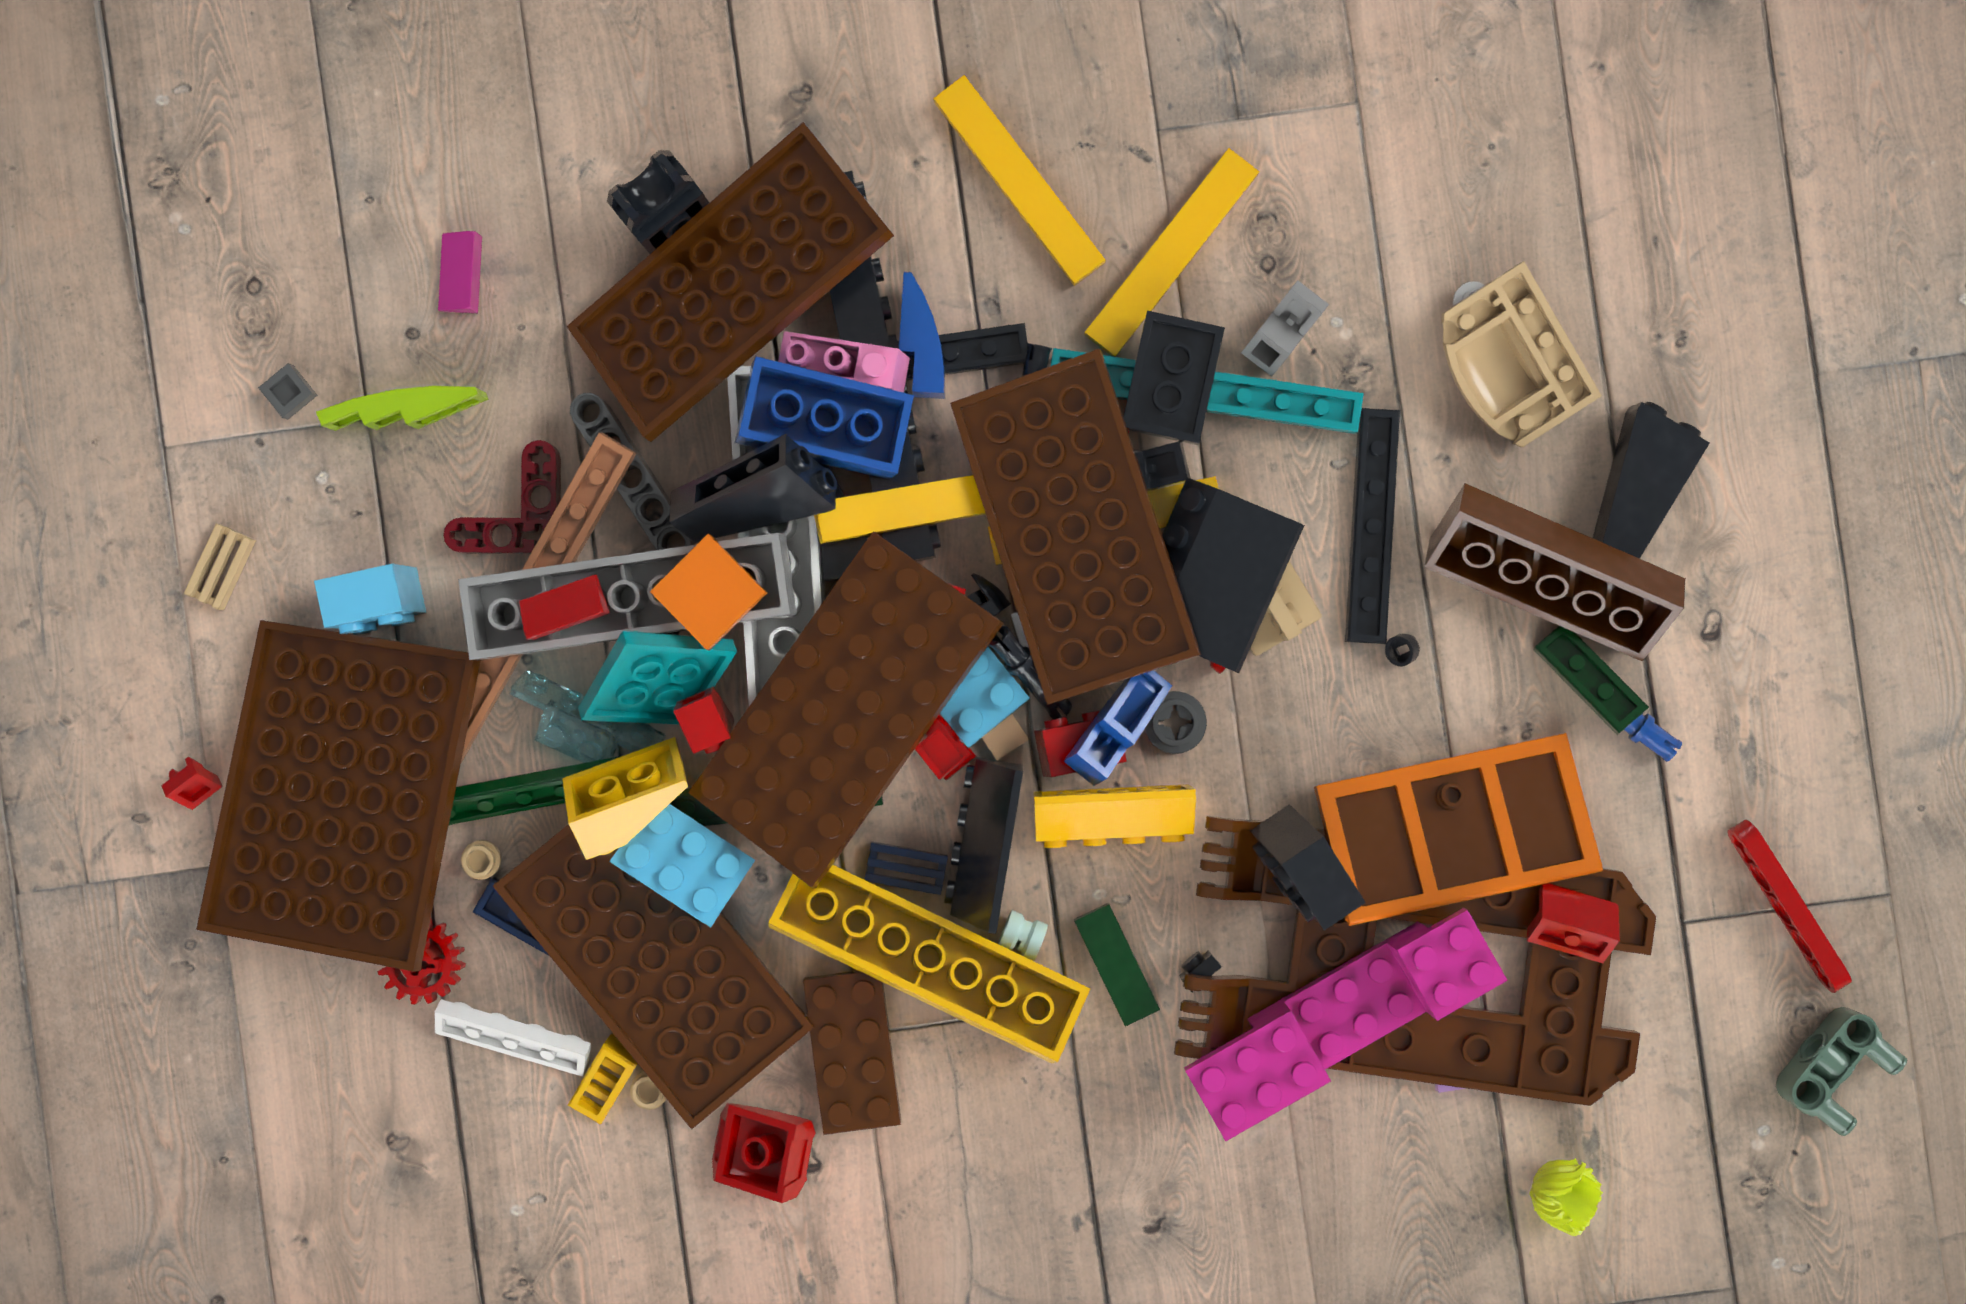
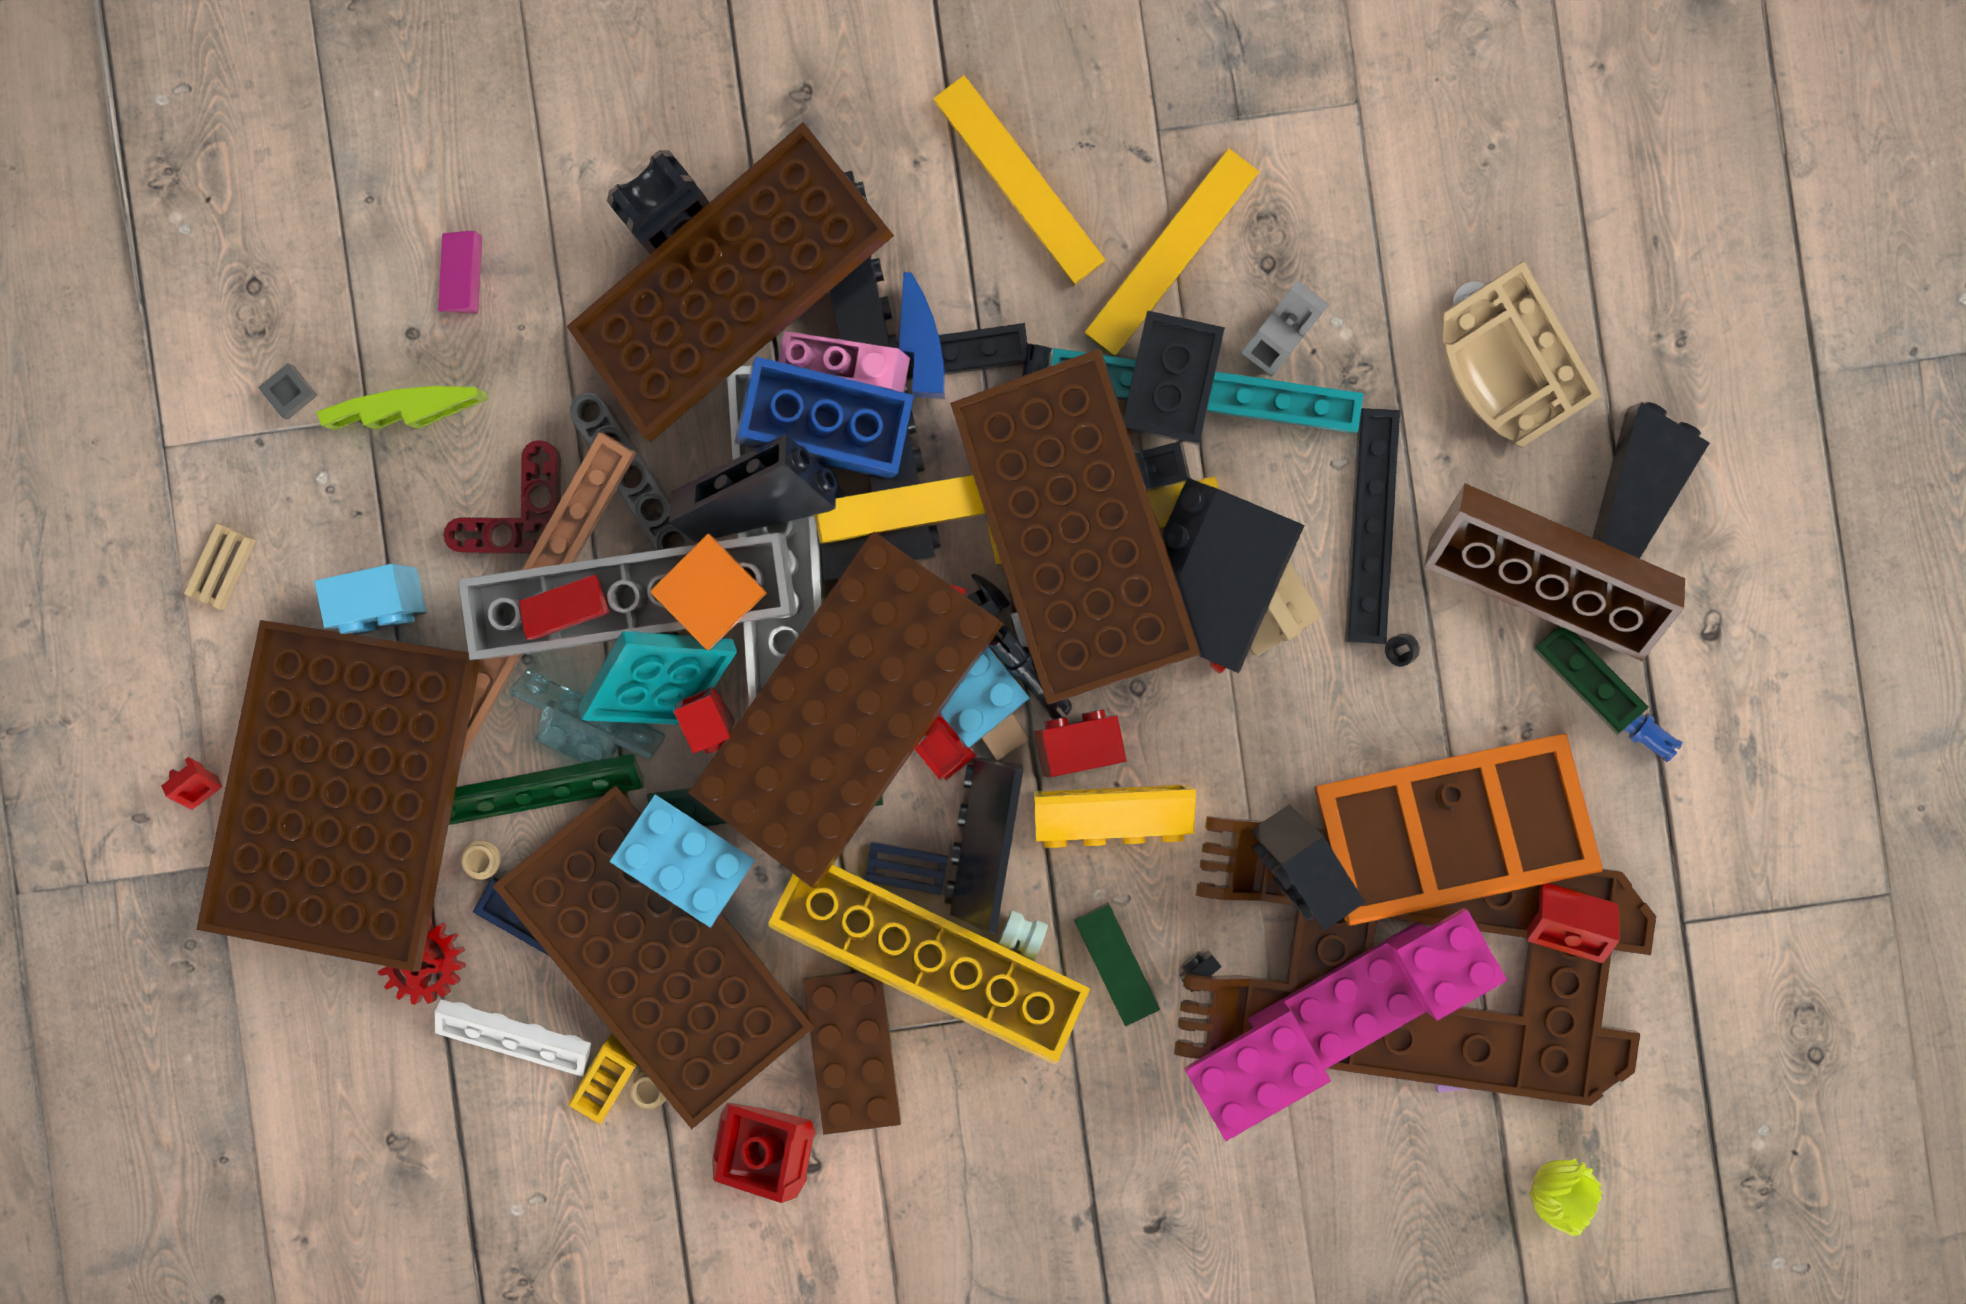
yellow slope [562,737,688,860] -> none
blue slope [1064,670,1173,786] -> none
dark grey gear [1145,691,1207,754] -> none
red beam [1727,819,1852,993] -> none
sand green piece [1776,1007,1908,1136] -> none

